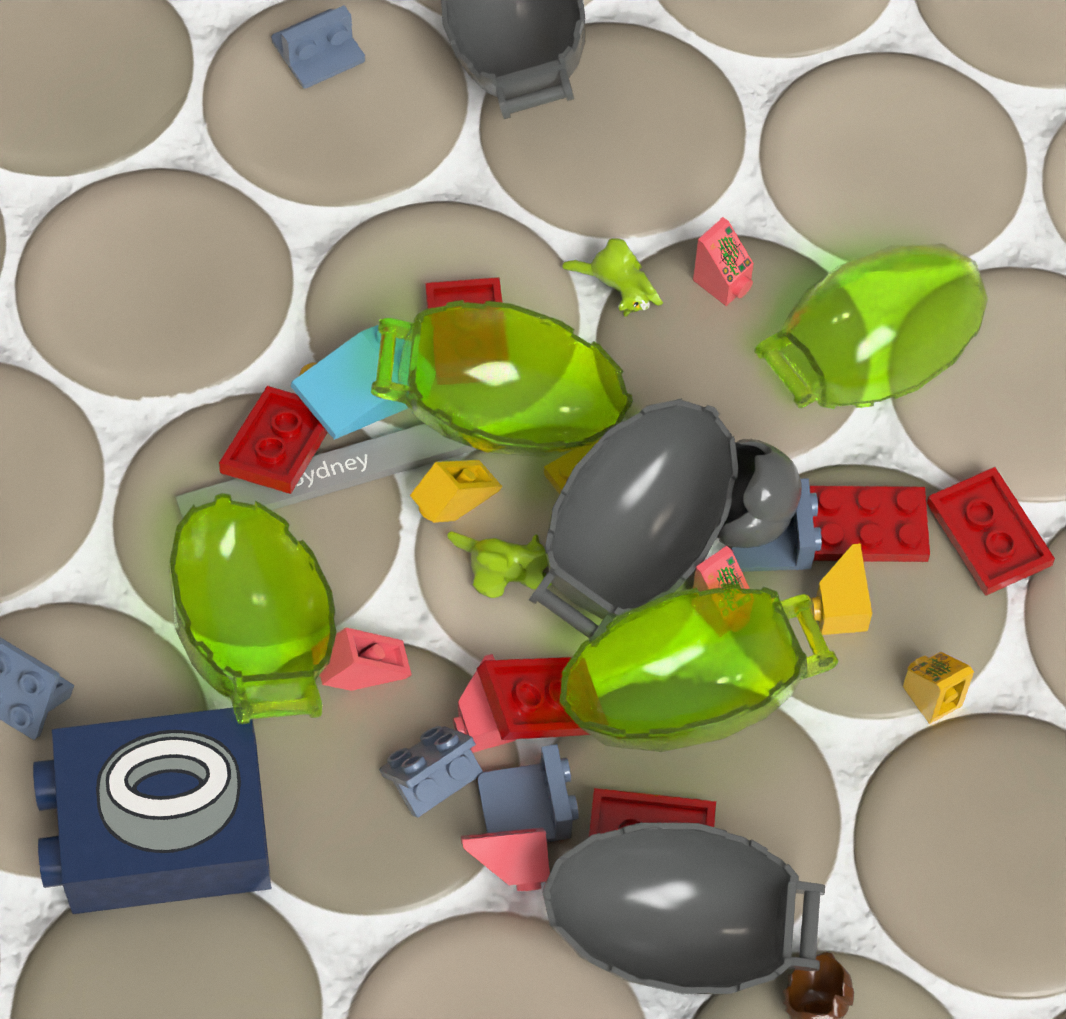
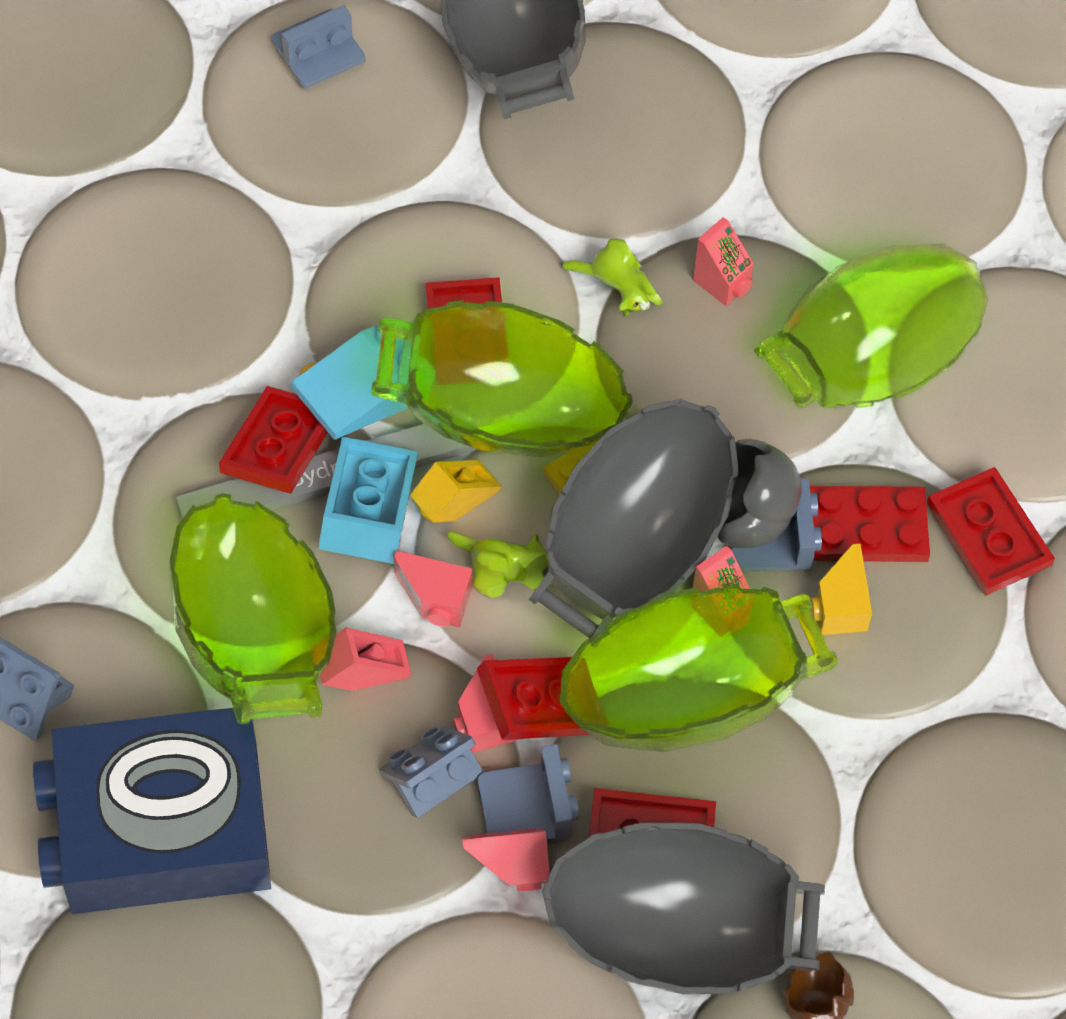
yellow slope [903,652,974,724] -> none
none -> medium azure slope [318,436,418,564]
none -> coral slope [394,550,472,627]

